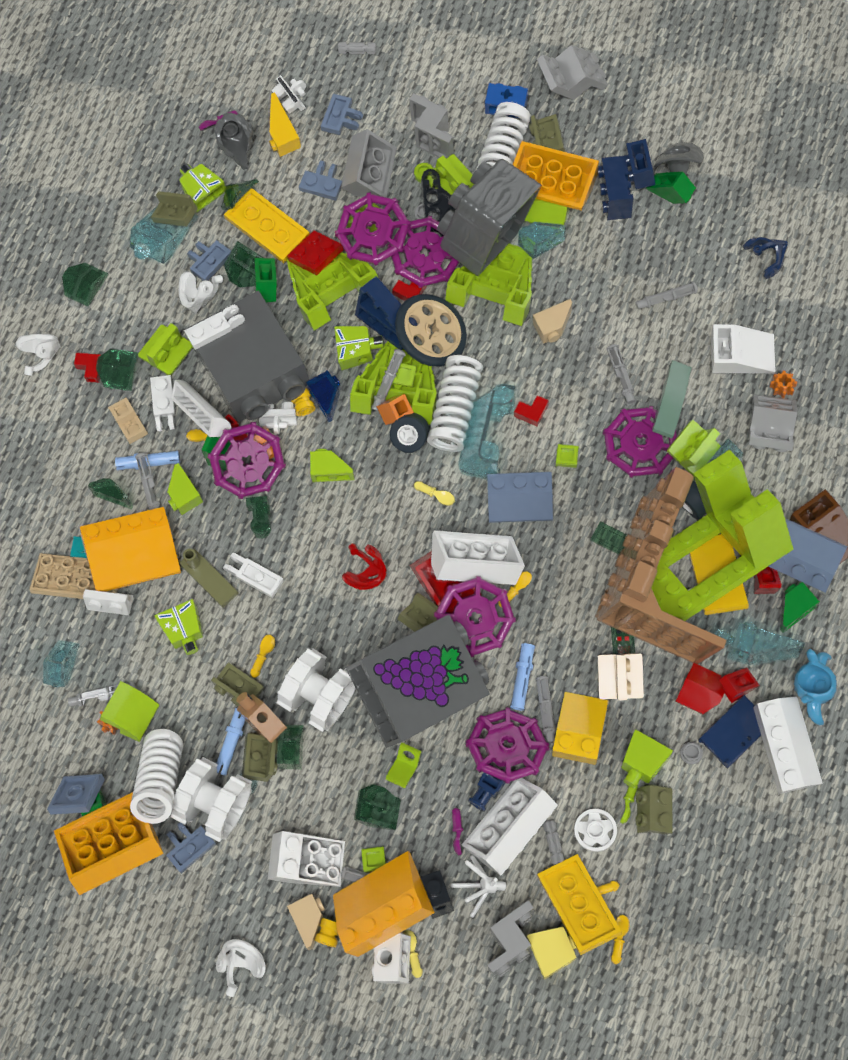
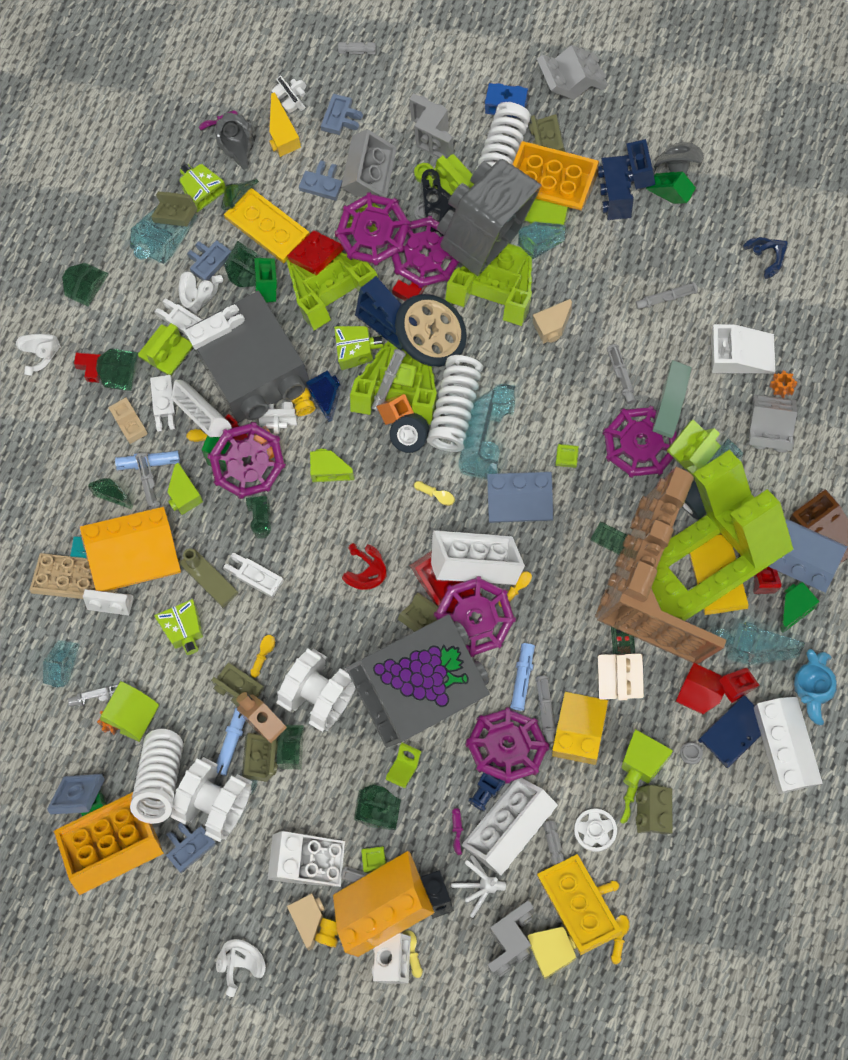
red piece [514,395,549,427] -> none
none -> white hinge [155,299,202,335]

